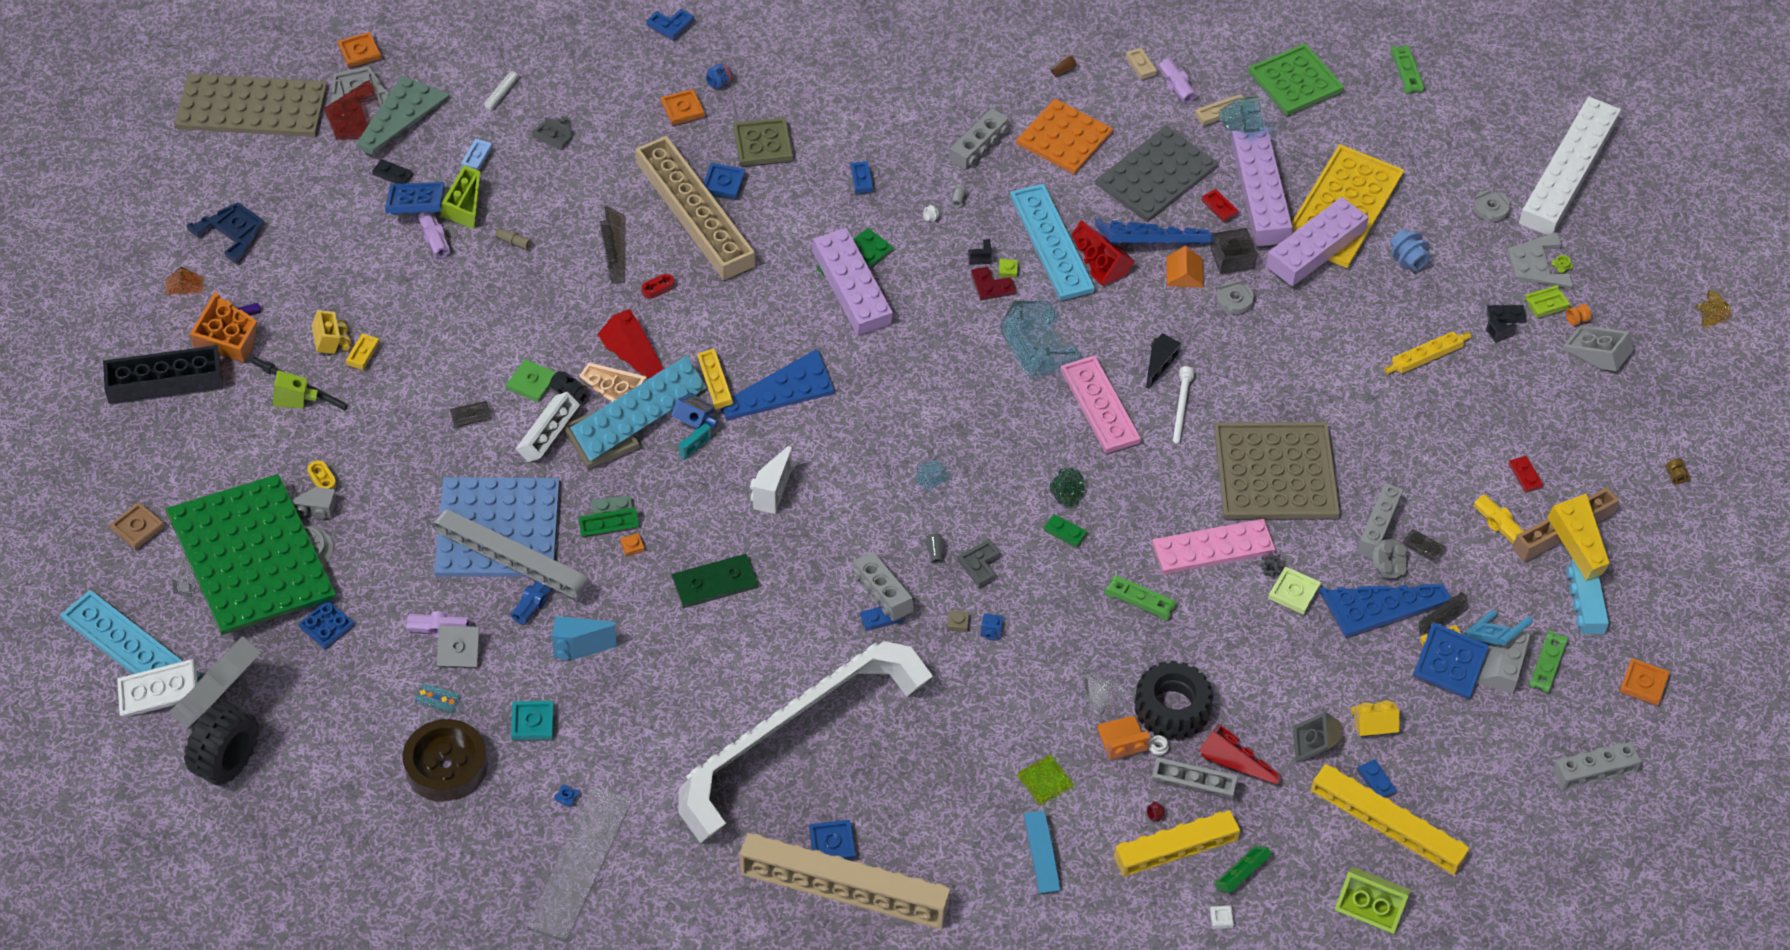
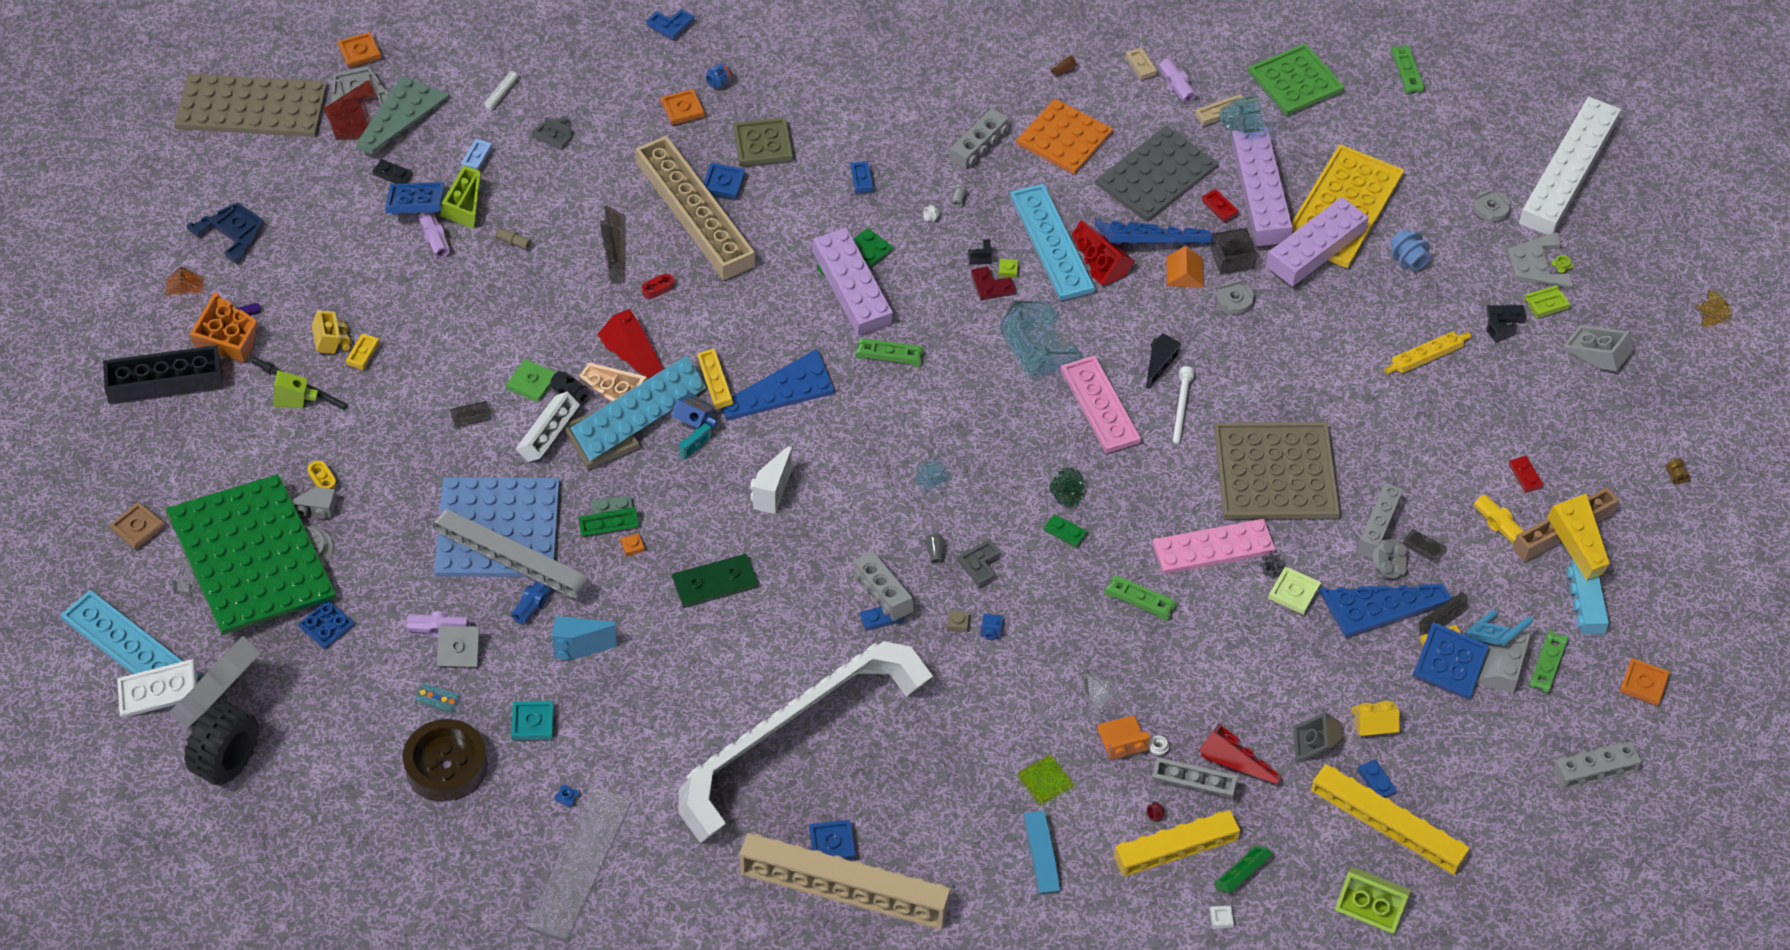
black tyre [1134,661,1213,740] -> none
orange wheel [1566,304,1592,326] -> none
none -> bright green plate [855,338,924,367]

